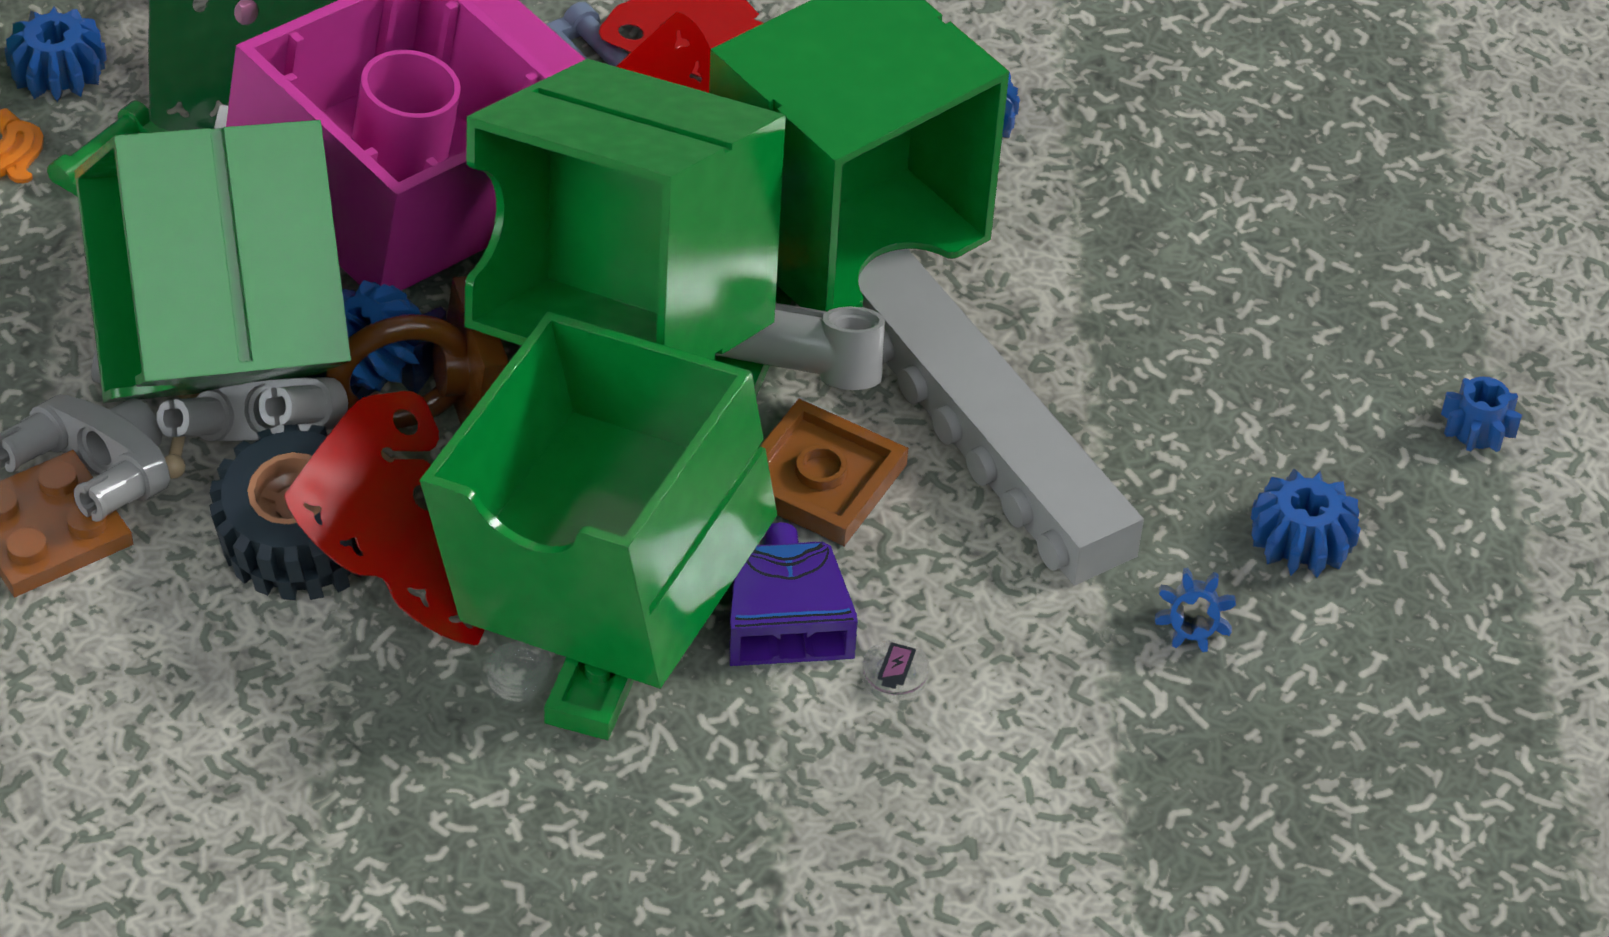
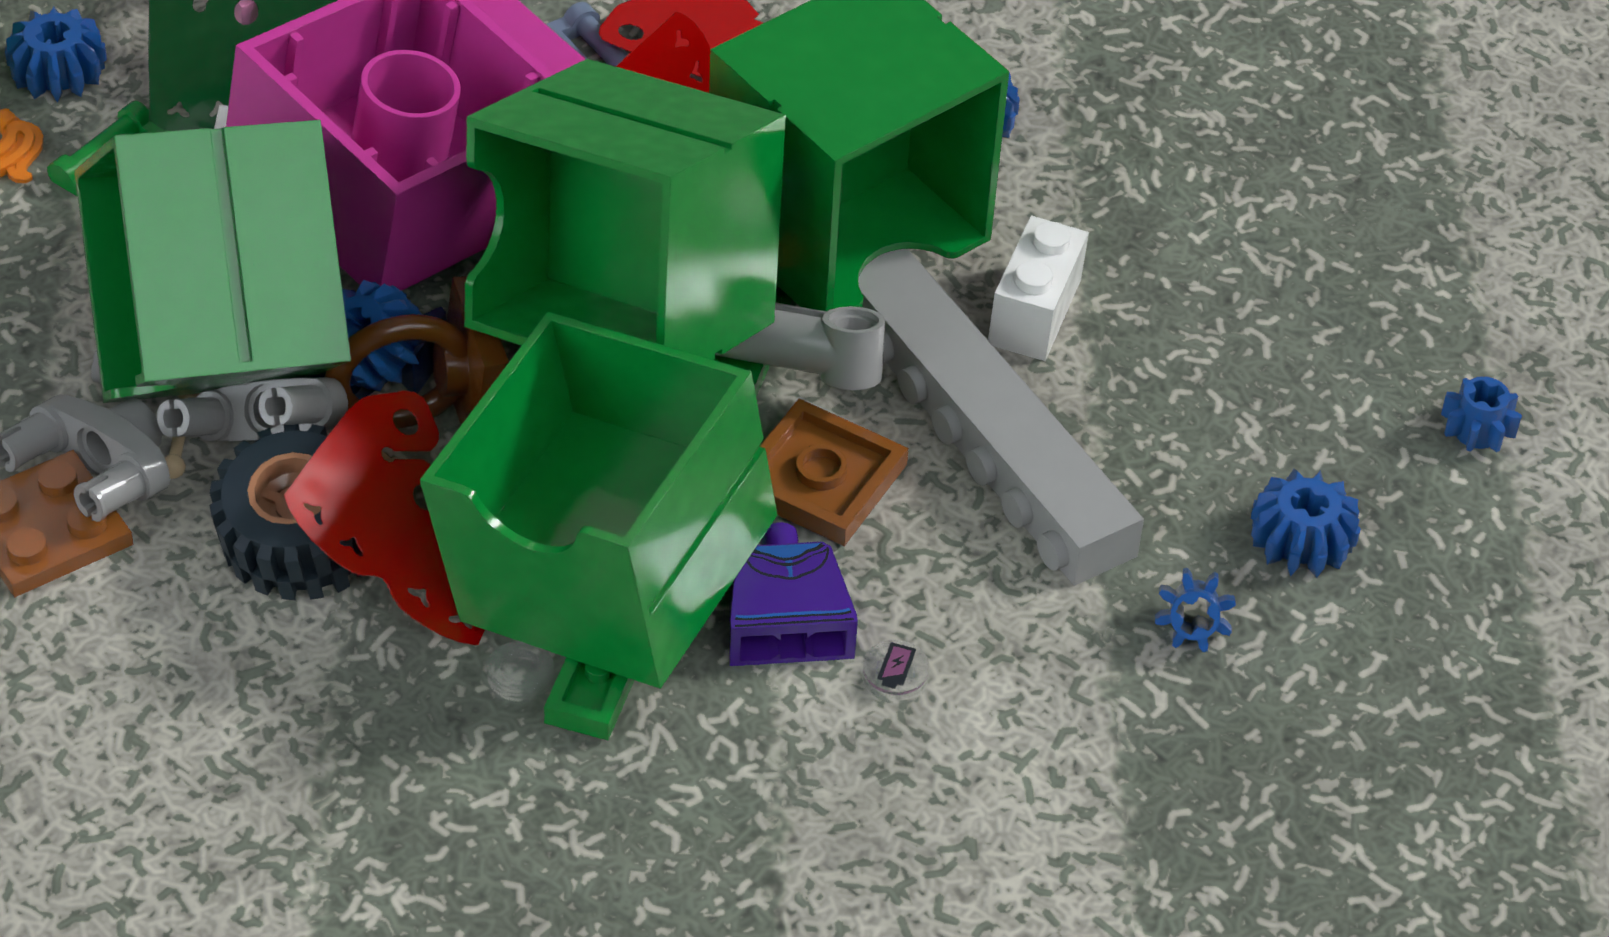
none -> white brick [988,215,1089,361]

